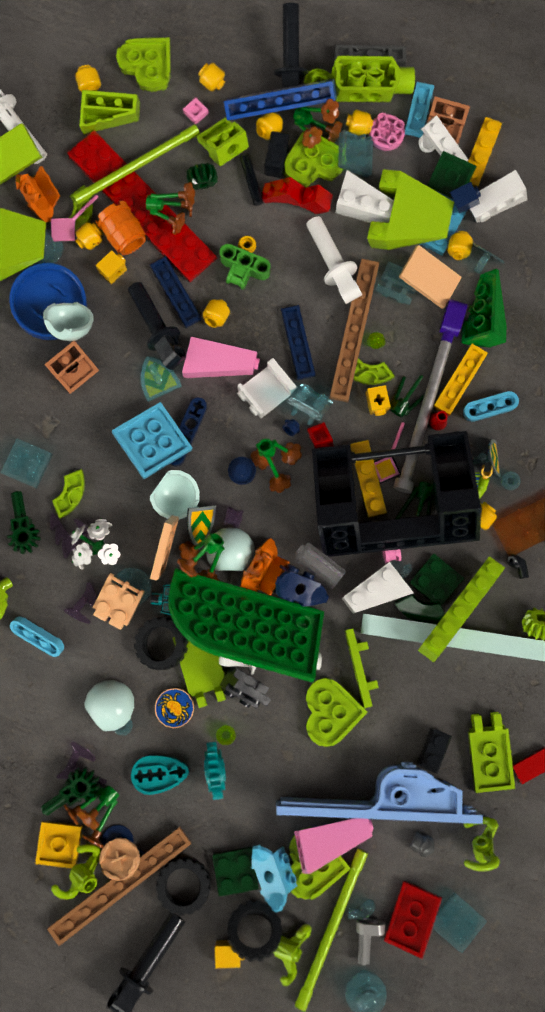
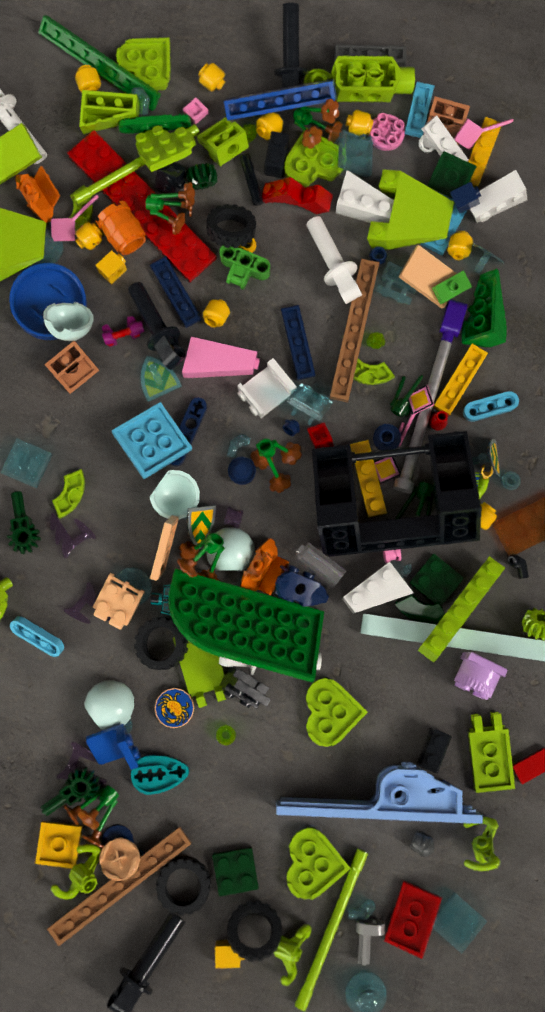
white plant [71,518,120,569] -> none
teal gear [204,741,226,800] -> none
medium azure piece [252,845,297,912] -> none
bright pink slope [294,818,373,874] -> none
lime hinge [344,629,379,708] -> none
yellow brick [365,385,391,416] -> none
none -> green tile [38,15,161,111]
none -> blue bracket [86,724,140,770]
none -> magenta piece [102,316,145,347]
none -> green plate [118,114,191,134]
none -> clear light blue arm [132,87,150,115]
none -> lime plate [135,126,196,172]
none -> black head [155,162,186,194]
none -> black tyre [206,204,256,248]
none -> clear light blue arm [226,434,250,458]
none -> clear neon green plate [243,124,257,143]
none -> dark blue plate [369,247,387,265]
none -> dark blue plate [373,424,401,451]
none -> piece [399,385,434,446]
none -> bright green plate [432,270,472,304]
none -> bright pink piece [454,119,514,150]
none -> lavender piece [454,652,508,700]

